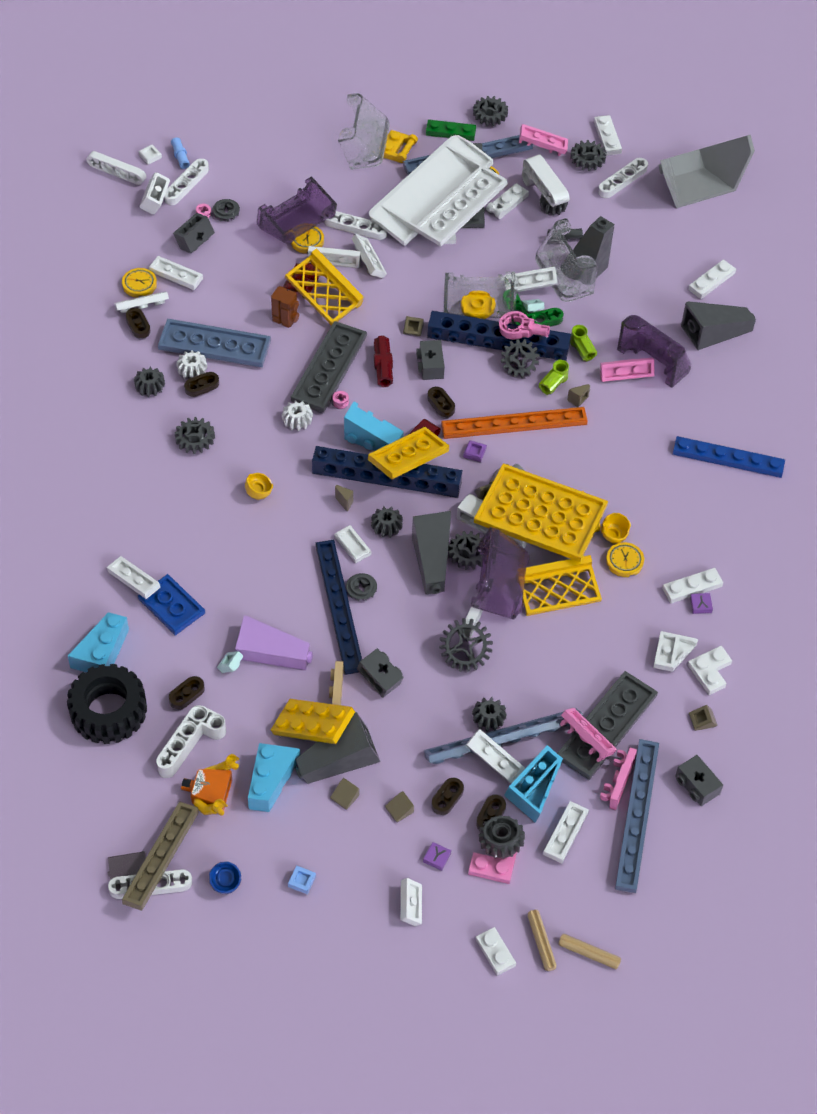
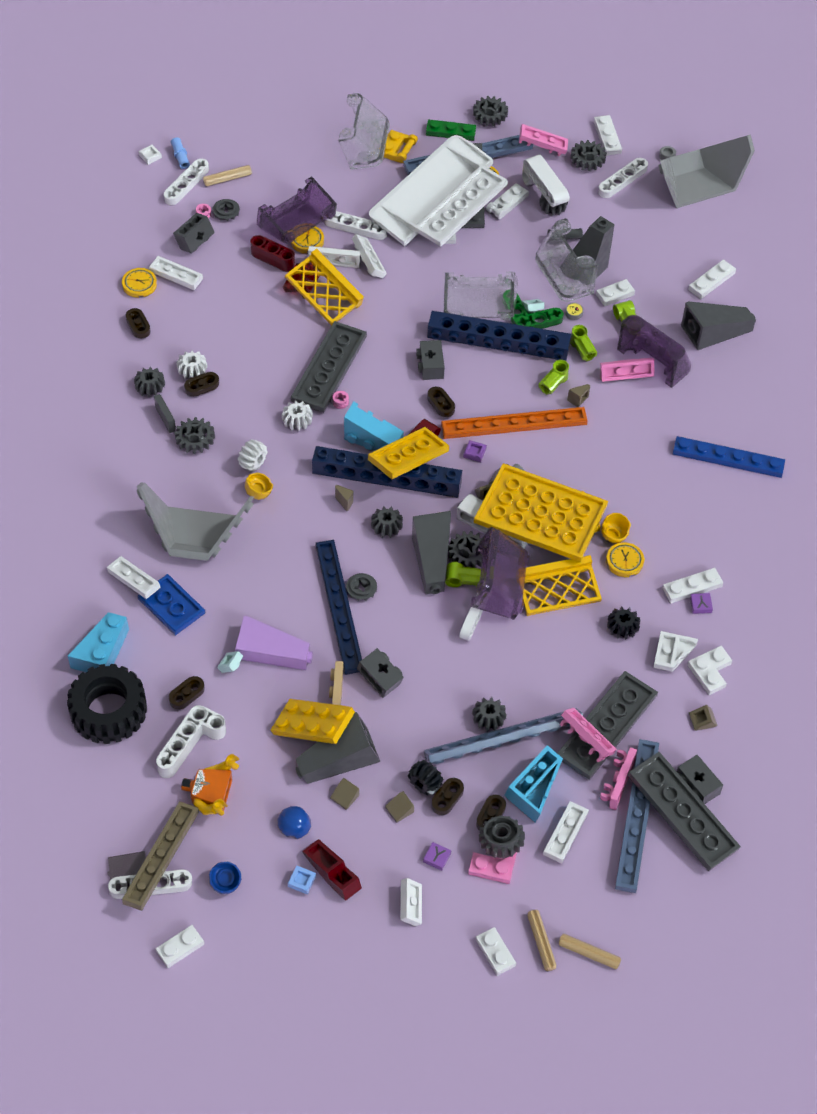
white beam [86,151,147,185] -> none
white plate [114,291,169,313] -> none
white brick [139,172,170,215] -> none
sand blue plate [158,318,271,367] -> none
medium azure wedge [248,743,300,812] -> none
dark orange brick [271,286,299,328] -> none
white tile [334,525,371,564] -> none
dark red piece [374,335,393,387] -> none
dark tan slope [403,316,424,336] -> none
dark grey gear [439,618,493,672] -> none
yellow tile [461,290,496,319] -> none
white plate [466,729,526,784] -> none
bright pink pin [499,311,550,340] -> none
dark grey gear [501,339,540,378] -> none
white plate [504,266,558,292] -> none
none -> light grey piece [137,482,254,561]
none -> dark grey tile [154,394,176,433]
none -> white plate [156,925,204,968]
none -> tan axle [203,165,252,186]
none -> white gear [238,439,268,472]
none -> dark red beam [250,235,295,272]
none -> blue hair [277,806,311,839]
none -> dark red slope [302,839,362,901]
none -> black gear [407,760,444,796]
none -> lime piece [445,562,484,587]
none -> tile [565,303,583,320]
none -> white plate [596,279,635,307]
none -> black gear [607,606,641,640]
none -> lime piece [613,300,642,334]
none -> dark grey plate [627,752,741,871]
none -> light grey tile [659,146,676,160]

